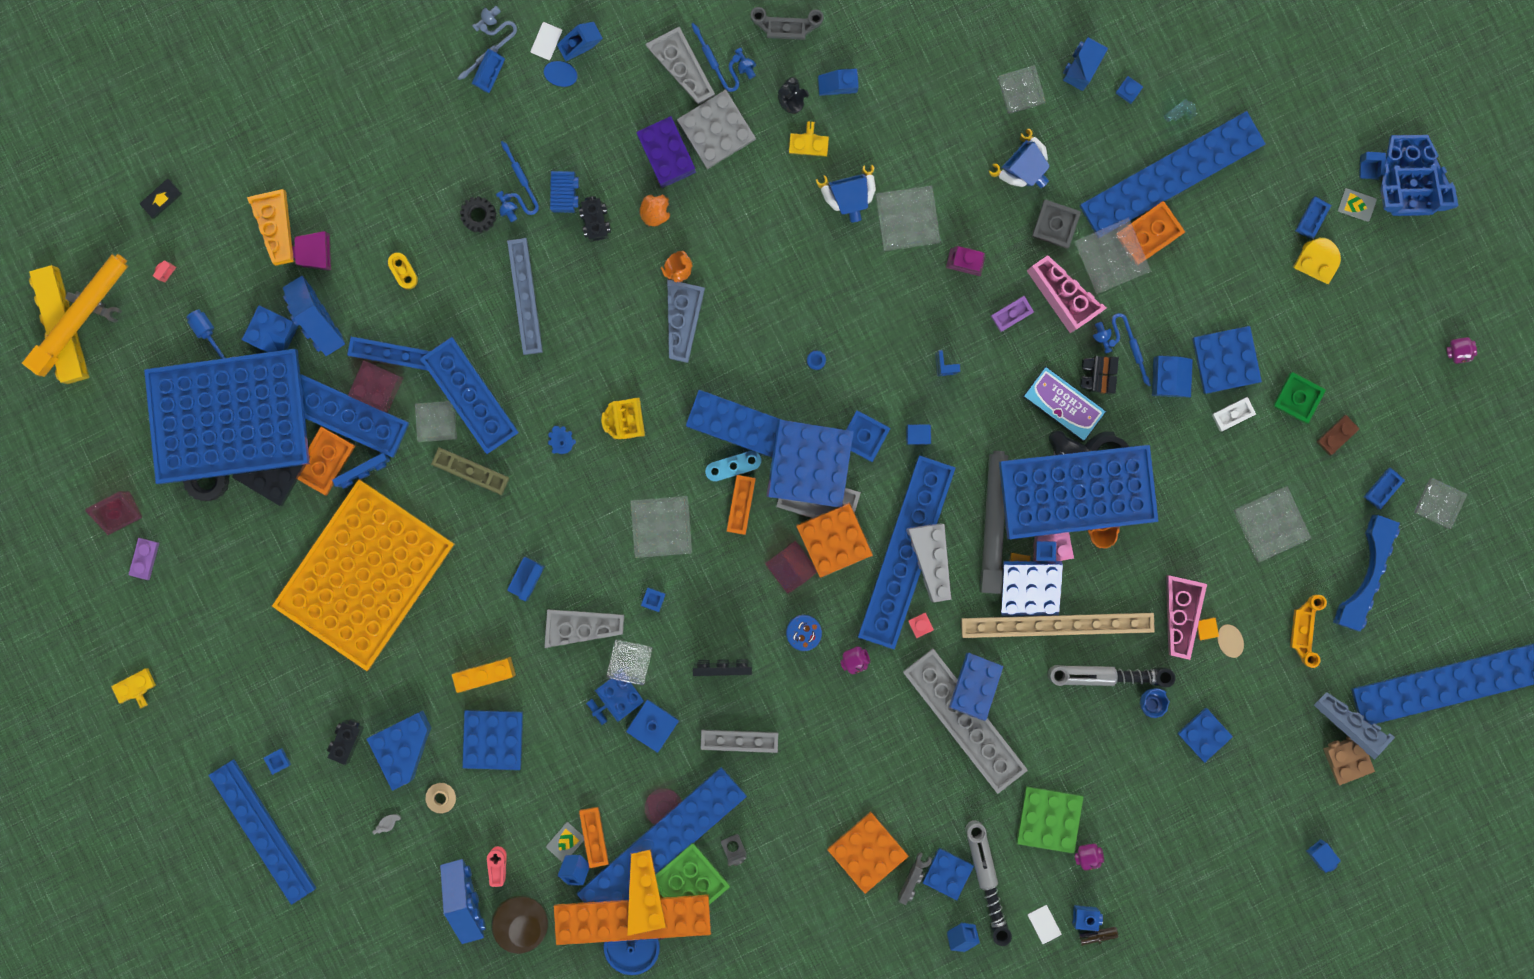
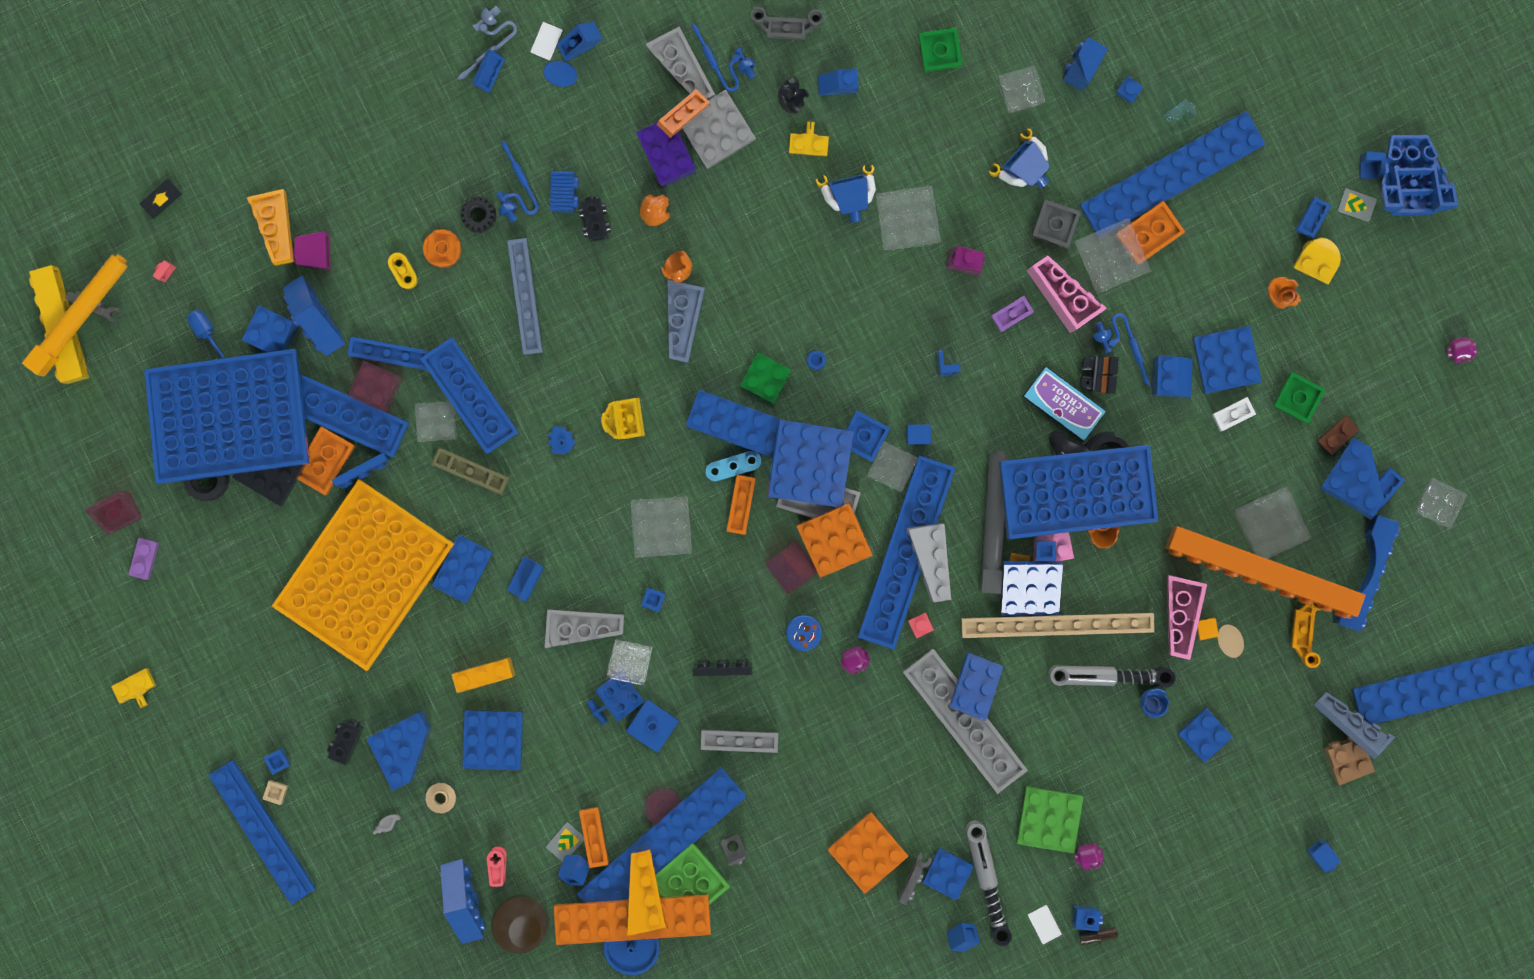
none -> tan plate [263,780,289,805]
none -> orange tile [423,229,462,268]
none -> blue plate [432,535,493,603]
none -> orange plate [657,89,710,138]
none -> green plate [740,352,791,404]
none -> clear plate [867,442,918,493]
none -> green plate [918,27,962,73]
none -> orange brick [1164,526,1366,619]
none -> orange hair [1267,277,1301,309]
none -> blue brick [1320,438,1384,520]

